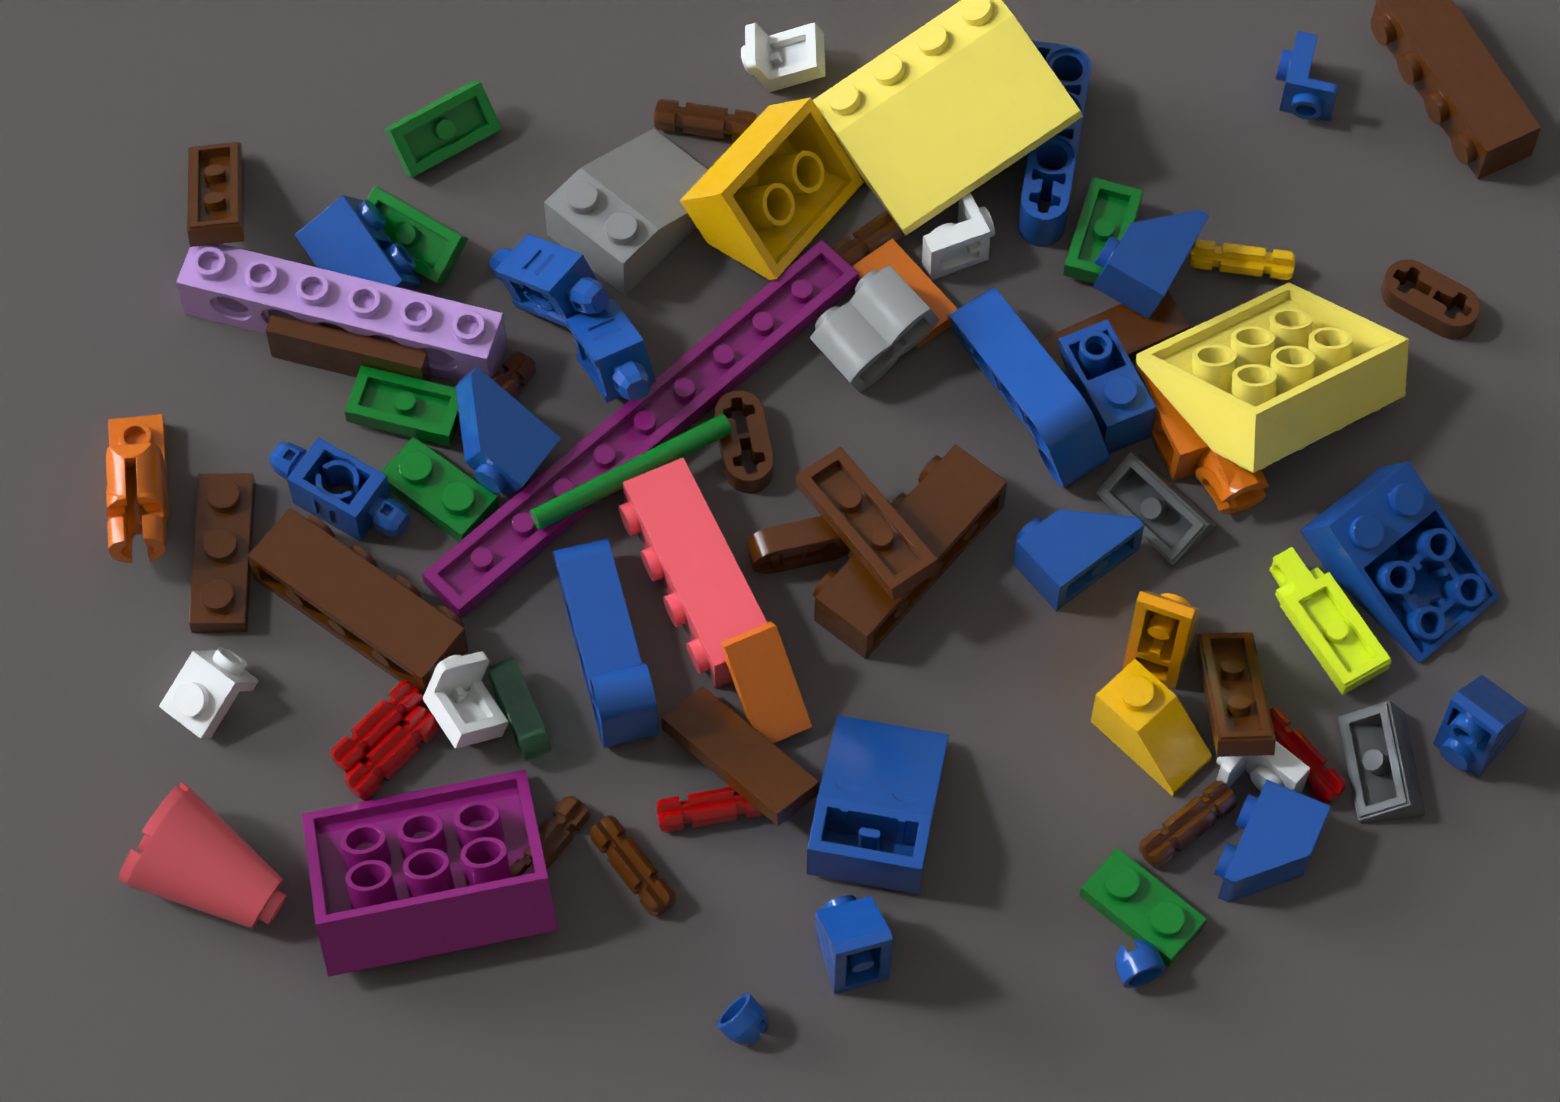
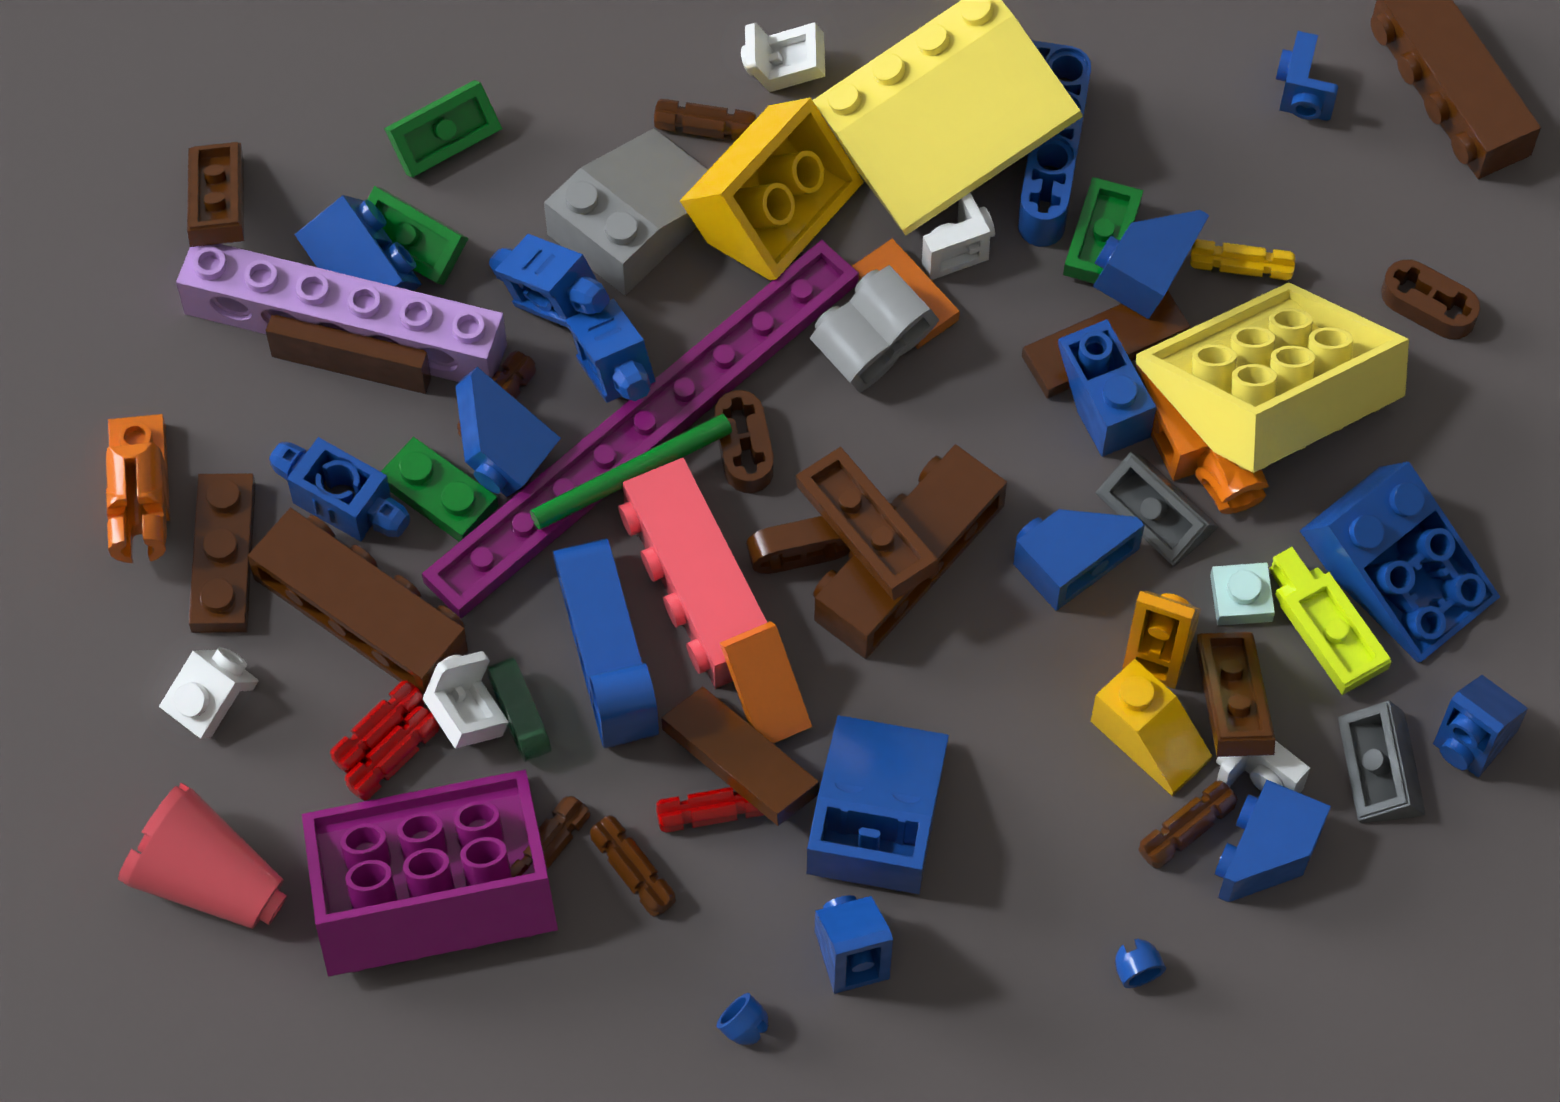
green plate [344,365,460,447] -> none
reddish brown axle [832,210,903,266] -> none
blue beam [947,287,1110,489] -> none
green plate [1079,847,1207,968] -> none
red axle [1269,707,1347,805] -> none
none -> light aqua plate [1210,563,1275,626]

